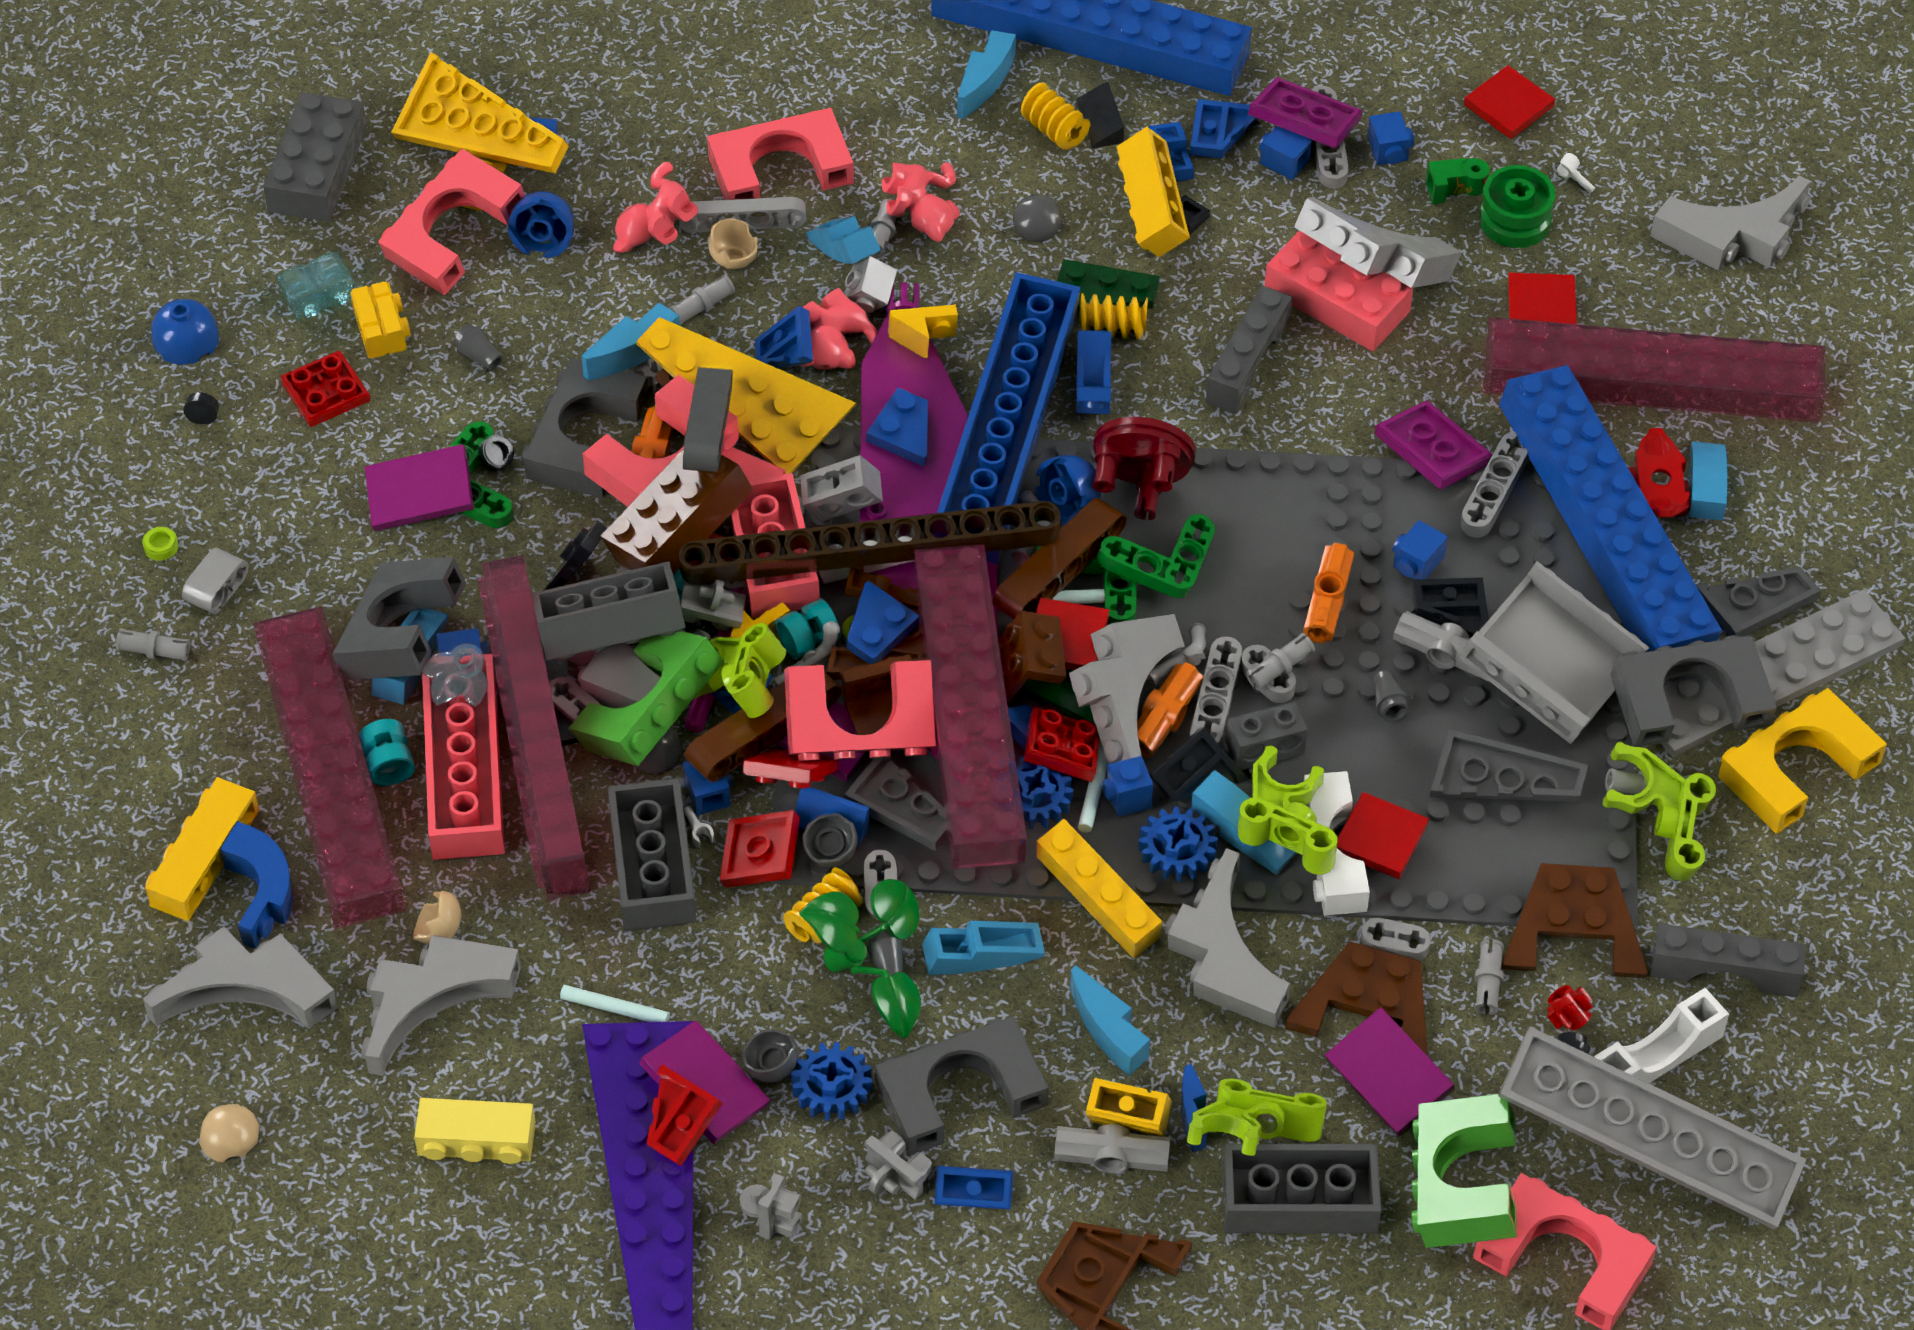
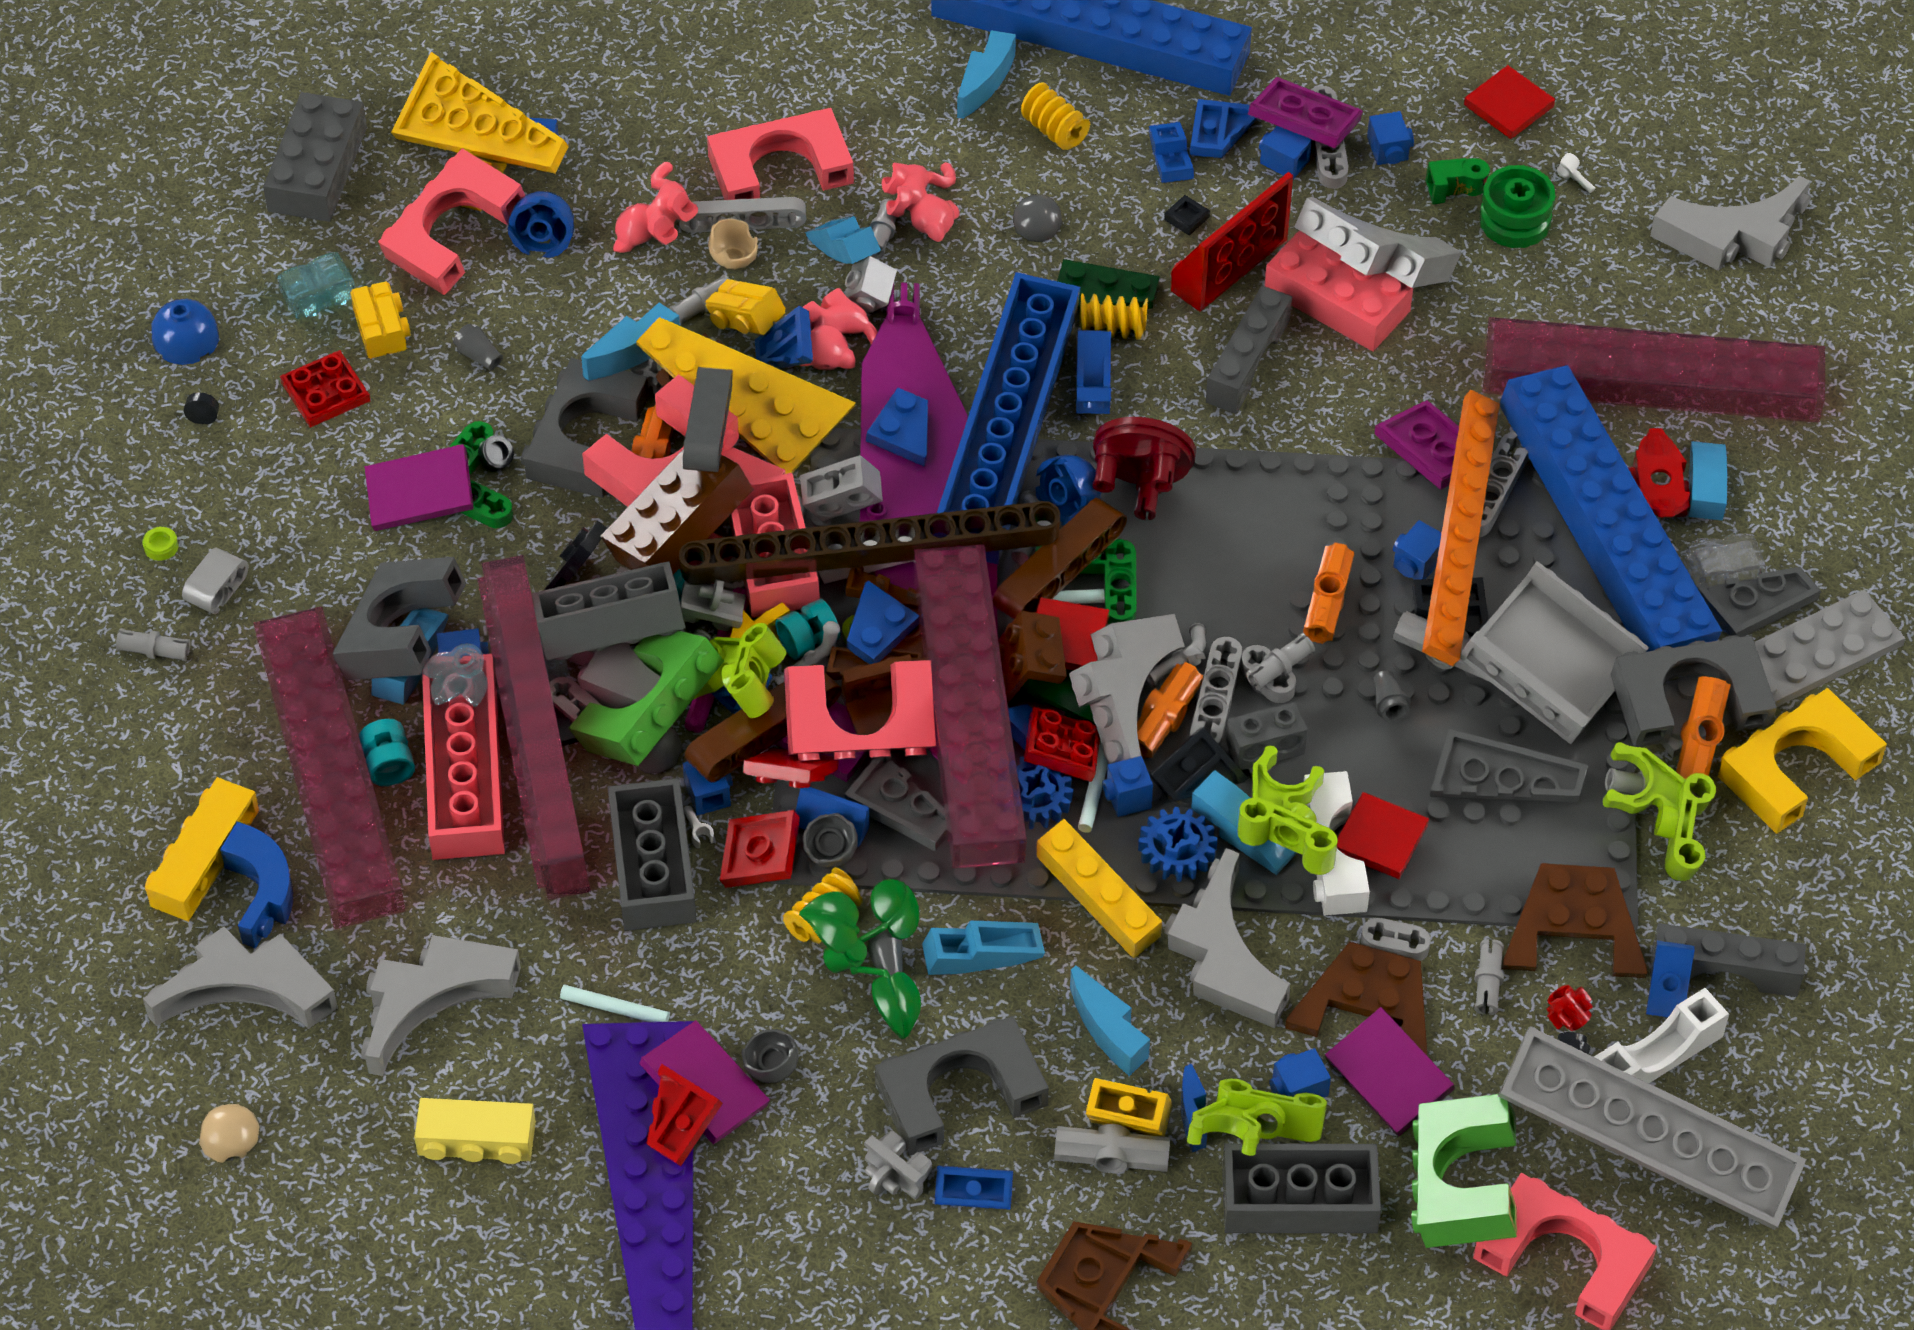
tan hair [413,891,462,945] -> none
light grey hips [740,1173,802,1240] -> none
blue gear [791,1042,873,1121] -> none
light grey beam [864,849,898,920] -> none
yellow slope [888,304,958,358] -> none
black slope [1076,82,1124,149] -> none
green beam [1097,514,1215,599] -> none
yellow brick [1117,126,1190,257] -> none
red tile [1507,272,1577,333] -> none
none -> yellow brick [705,279,786,335]
none -> red slope [1171,172,1293,312]
none -> blue brick [1269,1048,1331,1098]
none -> orange plate [1422,390,1500,667]
none -> blue plate [1646,940,1695,1017]
none -> orange piece [1676,676,1731,779]
none -> clear brick [1684,533,1767,586]

